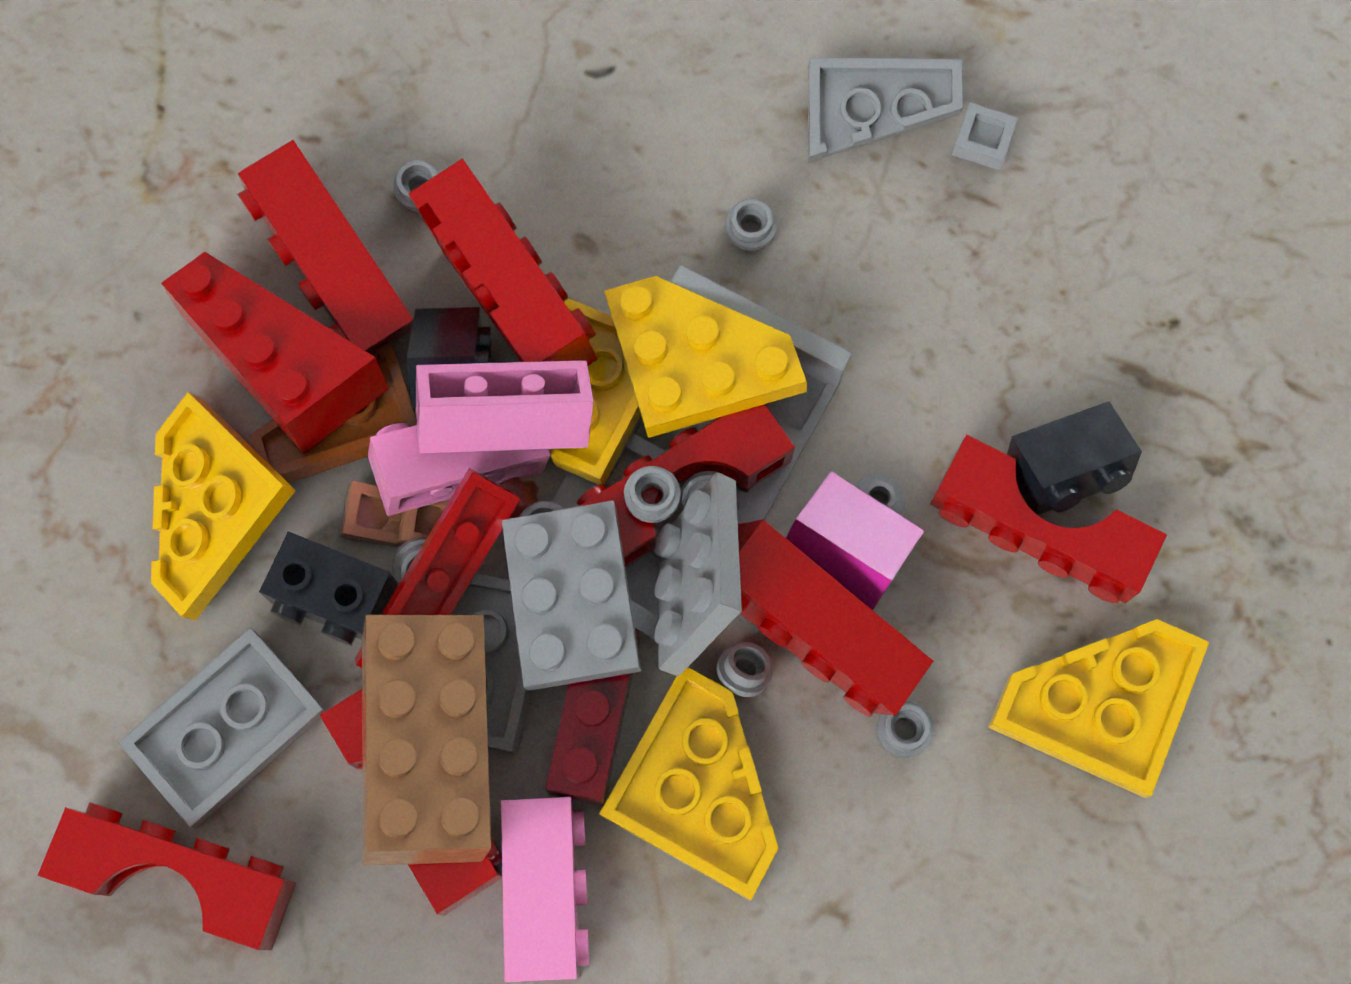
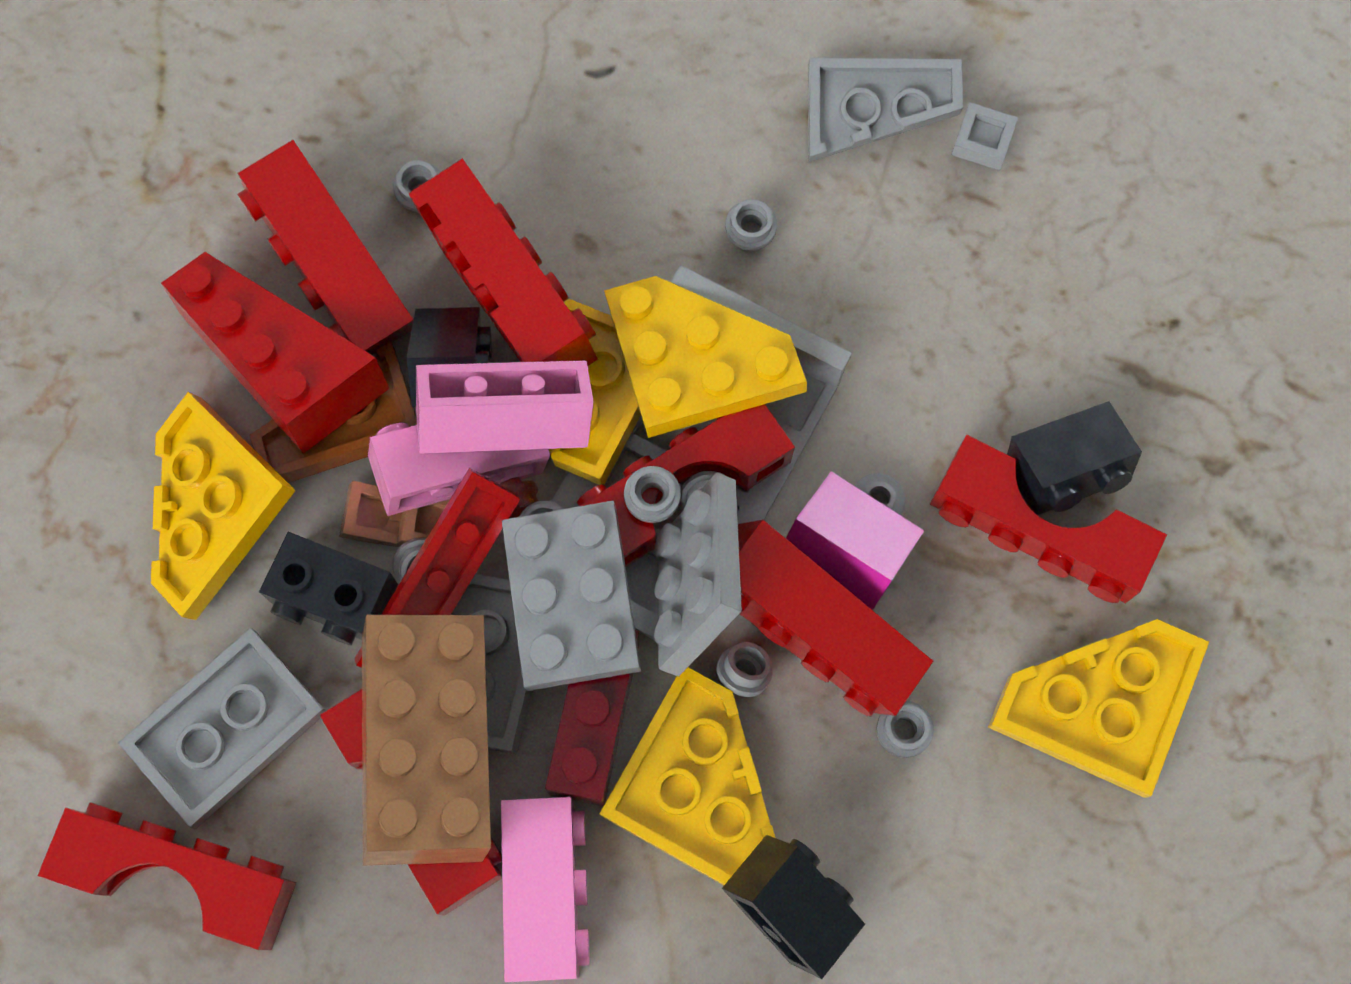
none -> black brick [722,835,865,979]

